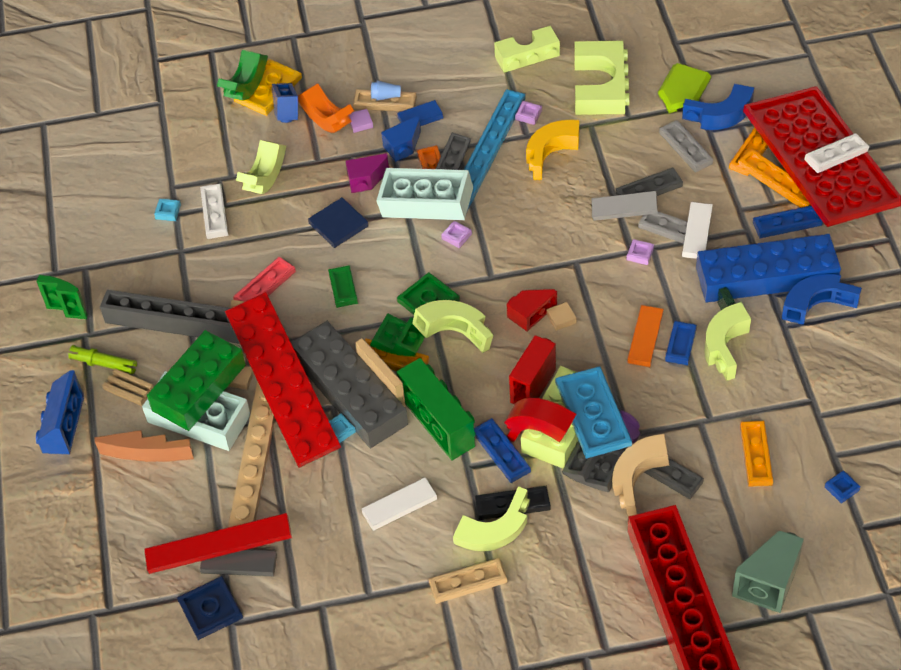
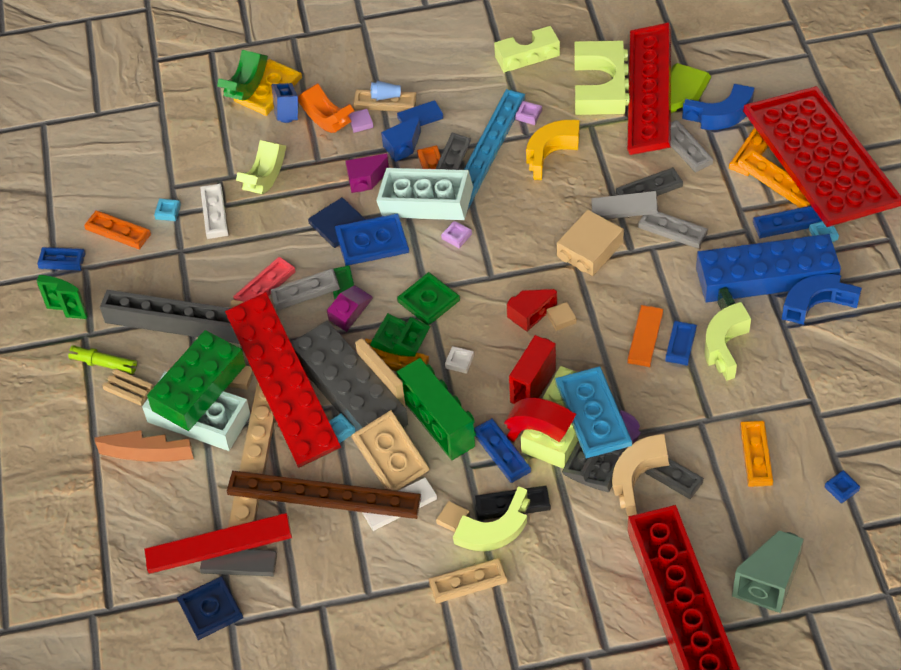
blue slope [36,370,84,455] -> none
yellowish green arch [412,300,493,353] -> none
lavender tile [627,239,654,265] -> none
white tile [682,202,713,259] -> none
white tile [804,133,869,173] -> none
none -> blue tile [37,247,86,270]
none -> orange tile [84,210,151,250]
none -> reddish brown tile [227,470,421,519]
none -> light grey tile [271,268,340,311]
none -> magenta slope [327,285,373,332]
none -> blue tile [335,213,409,266]
none -> tan tile [351,410,430,491]
none -> tan tile [436,501,470,532]
none -> white tile [445,346,474,374]
none -> tan brick [557,210,624,276]
none -> red plate [627,22,671,155]
none -> medium azure tile [809,221,839,242]

